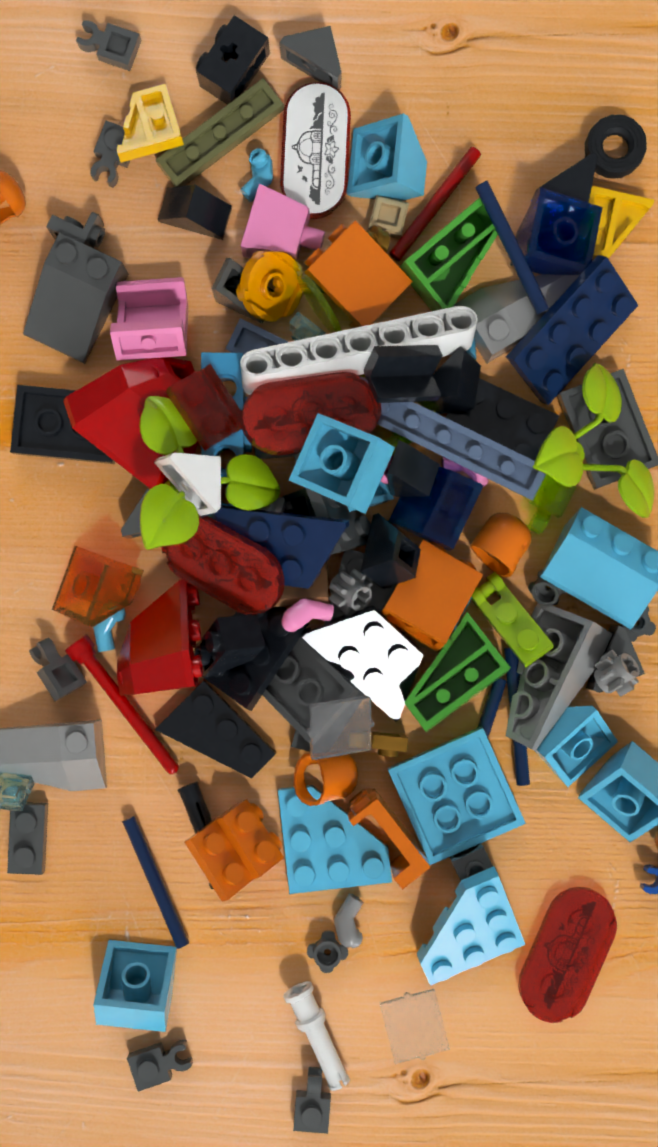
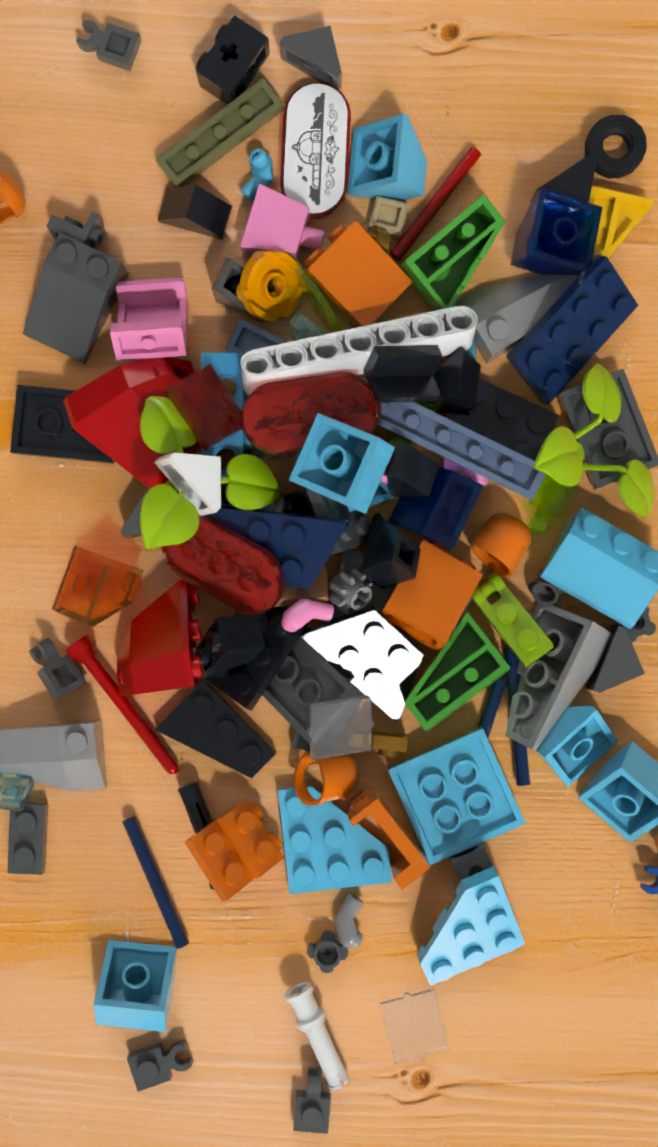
dark grey plate [90,121,130,188] -> none
medium azure arm [93,603,126,652] -> none
yellow wing [117,84,184,163] -> none
dark blue bar [475,180,549,315] -> none
clear red tile [518,887,617,1023] -> none
light grey gear [594,650,640,697] -> none

